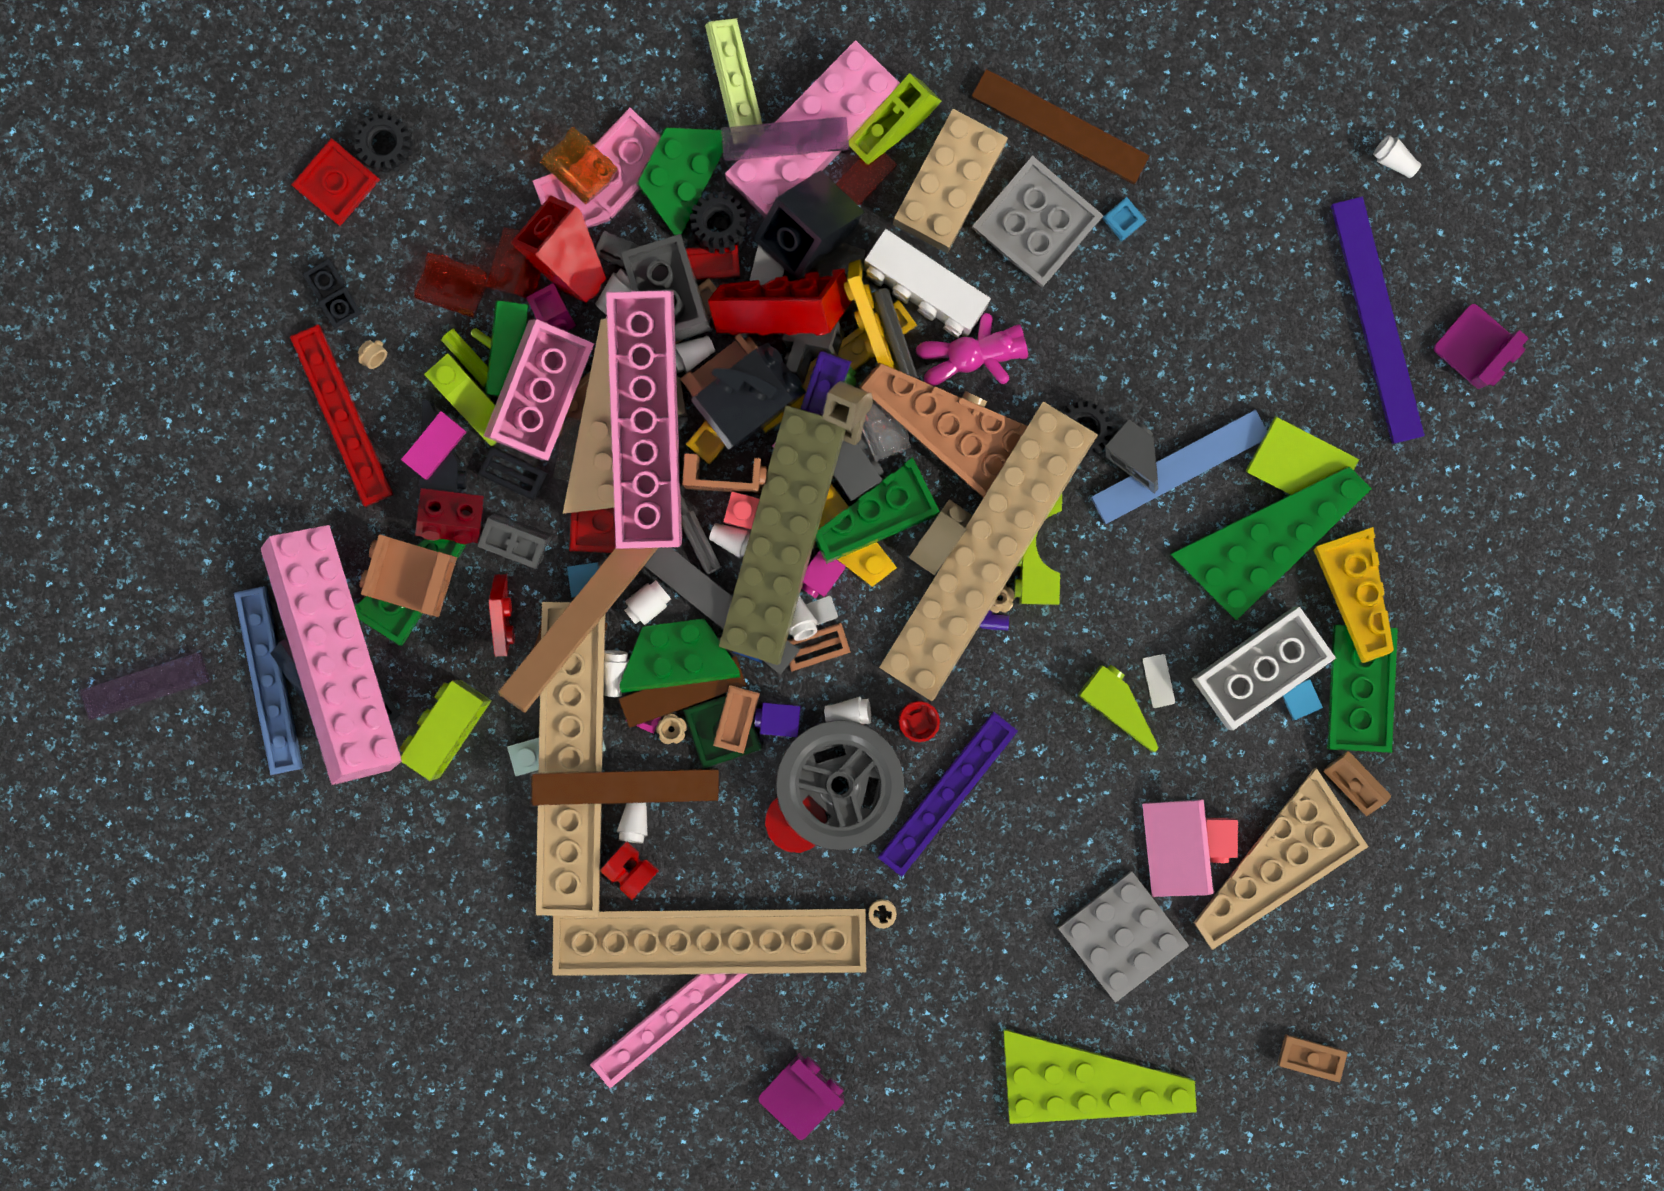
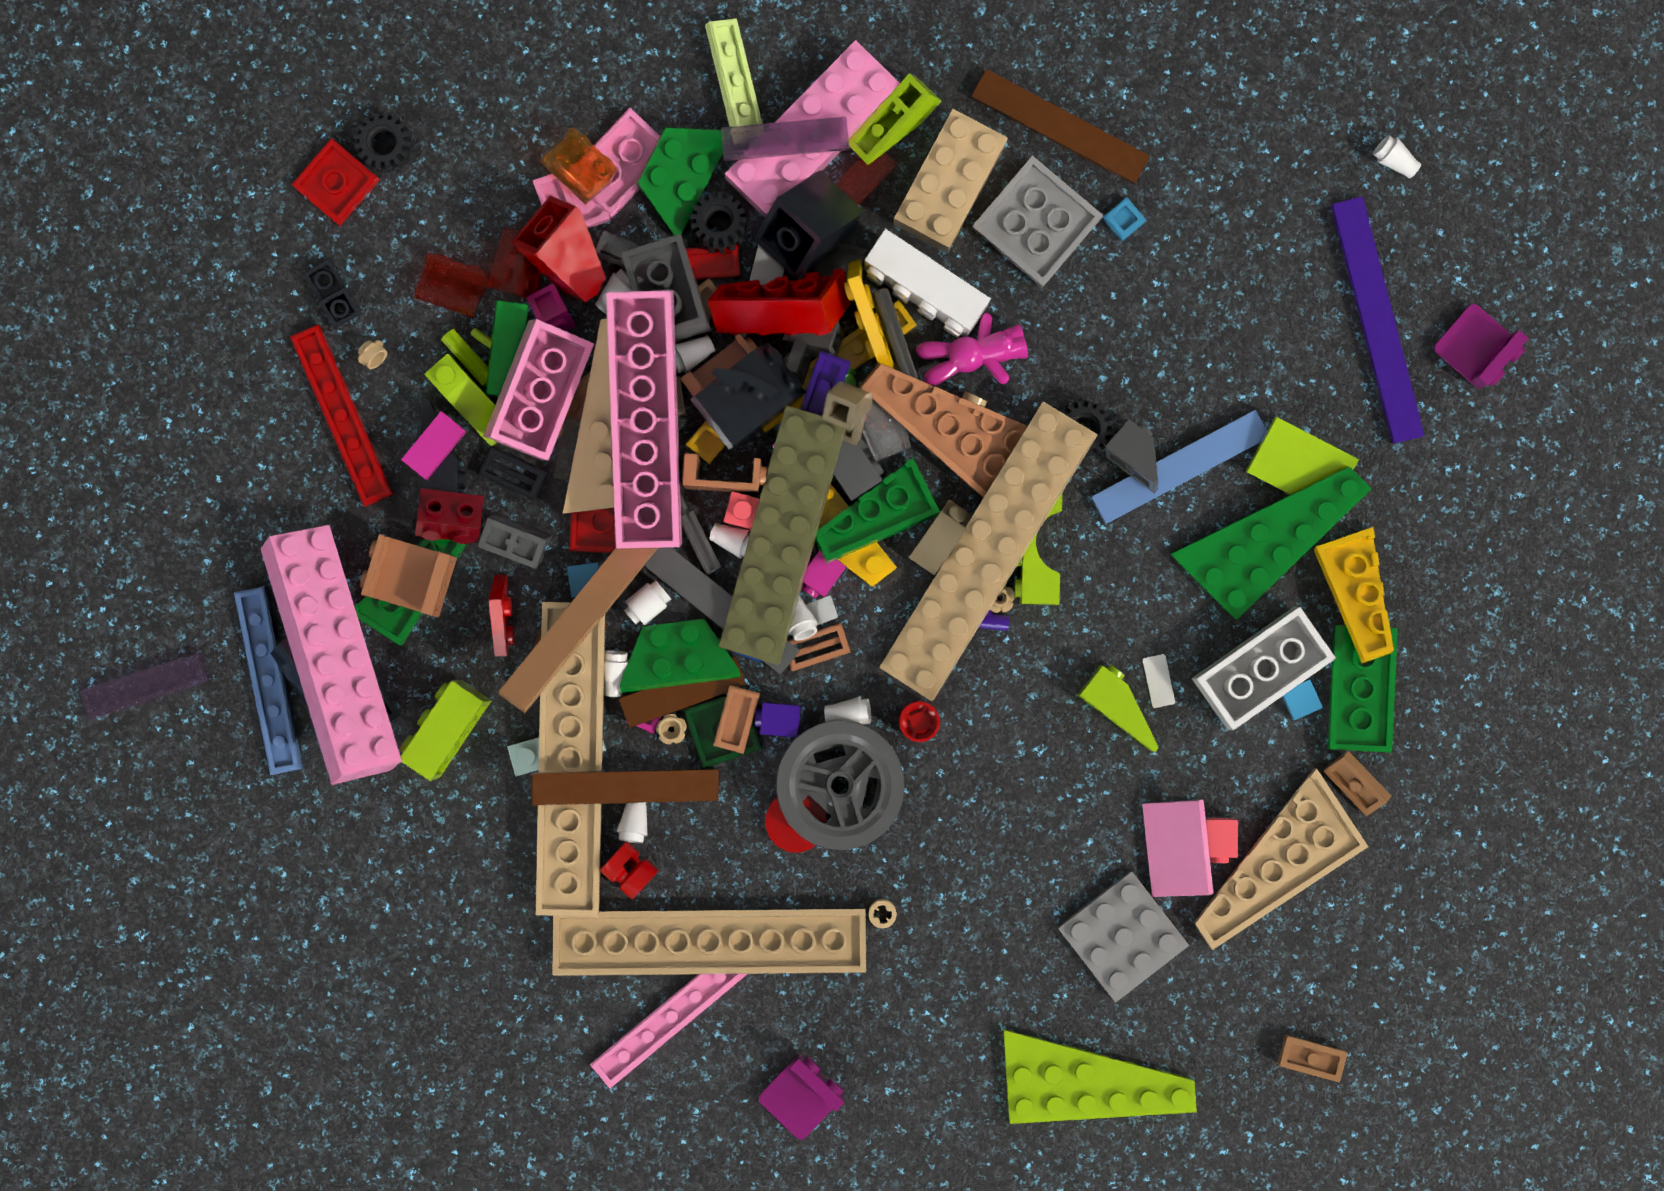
dark purple tile [878,711,1018,877] -> none

